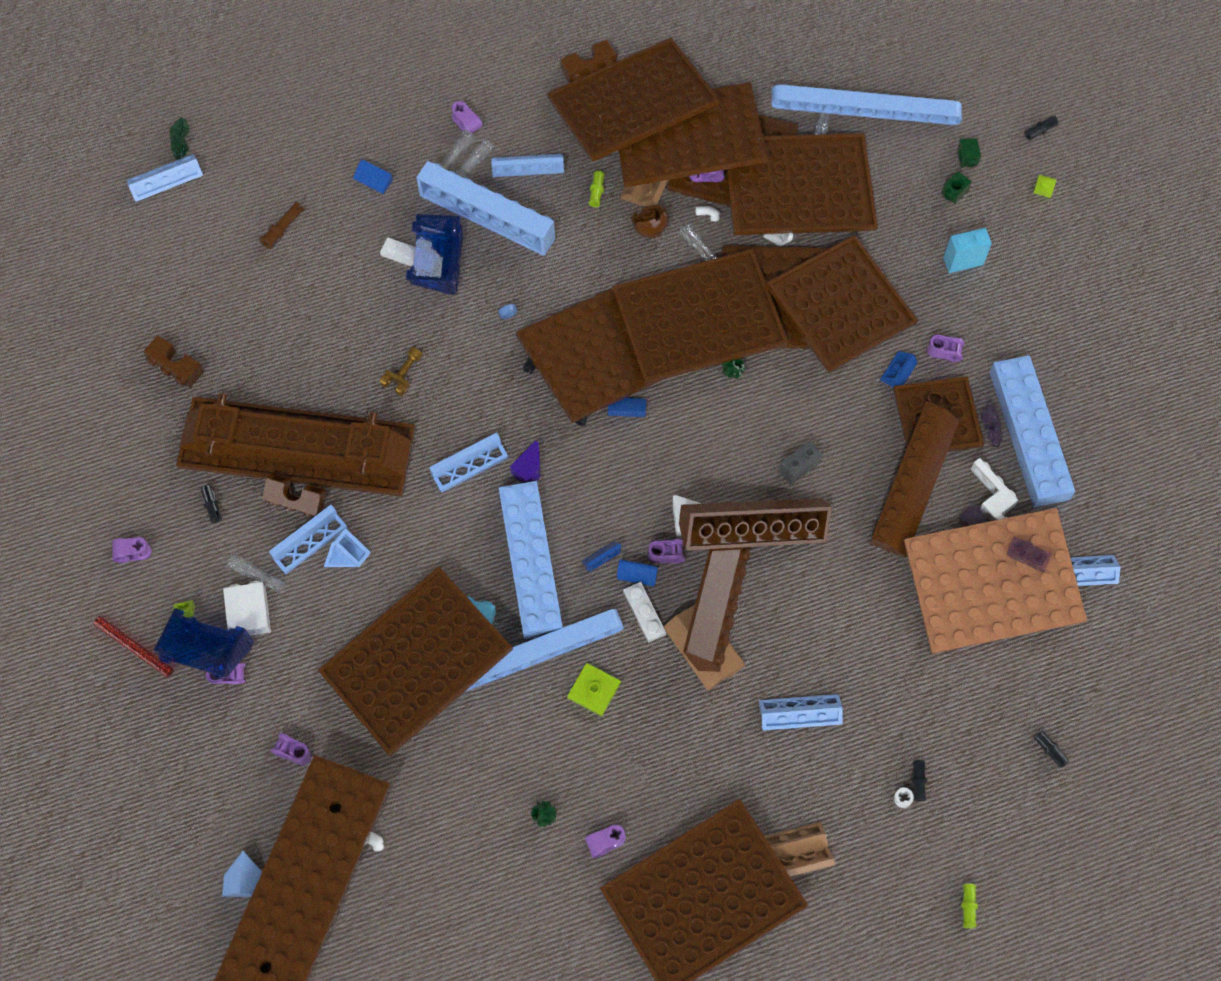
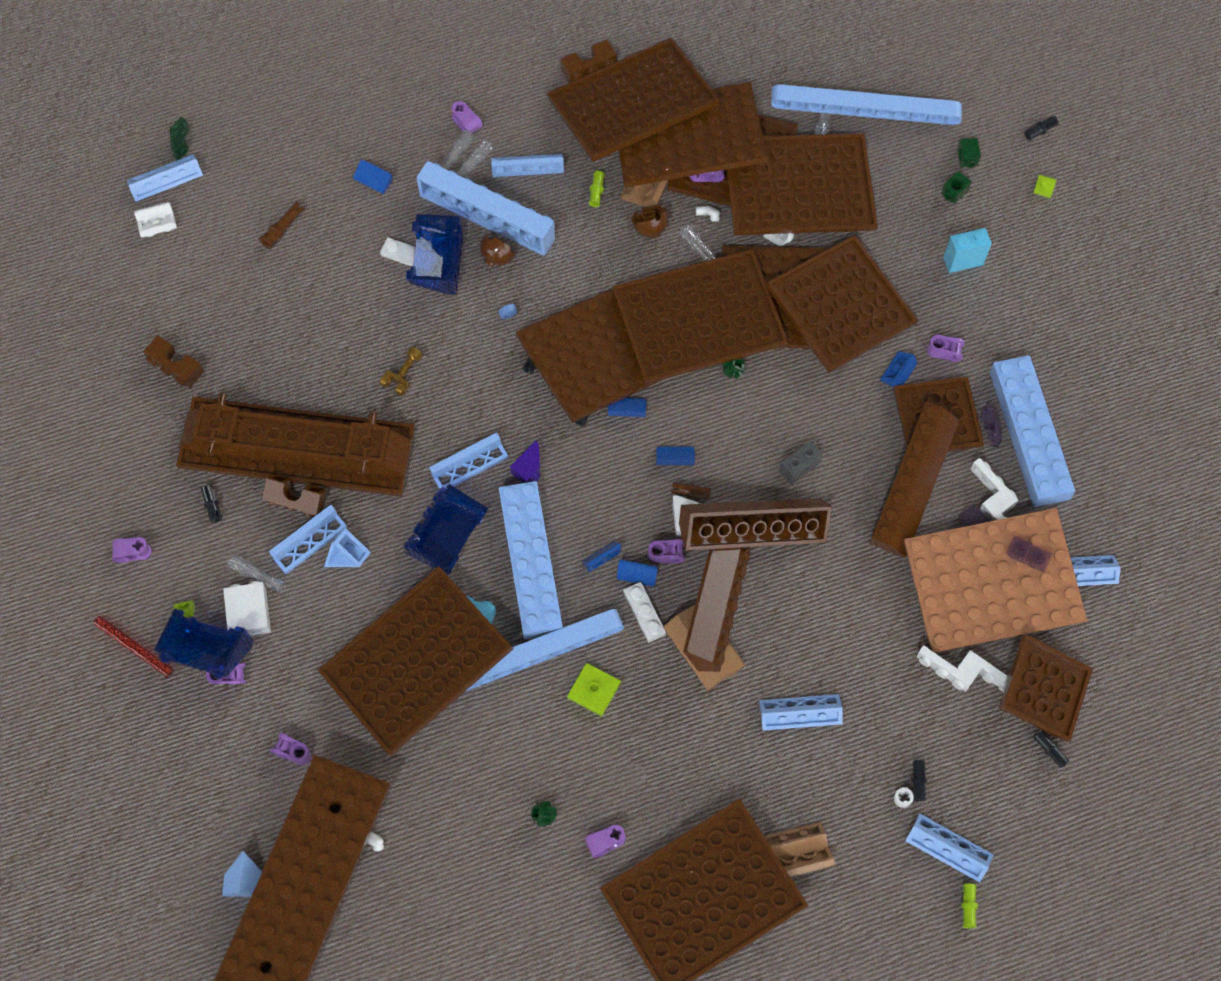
none -> white bracket [134,202,177,238]
none -> clear blue windscreen [403,484,488,575]
none -> reddish brown cylinder [480,233,517,267]
none -> blue slope [656,447,695,465]
none -> reddish brown pin [671,482,711,500]
none -> light blue fence [906,814,994,882]
none -> white bracket [916,645,1009,693]
none -> reddish brown plate [999,634,1093,742]

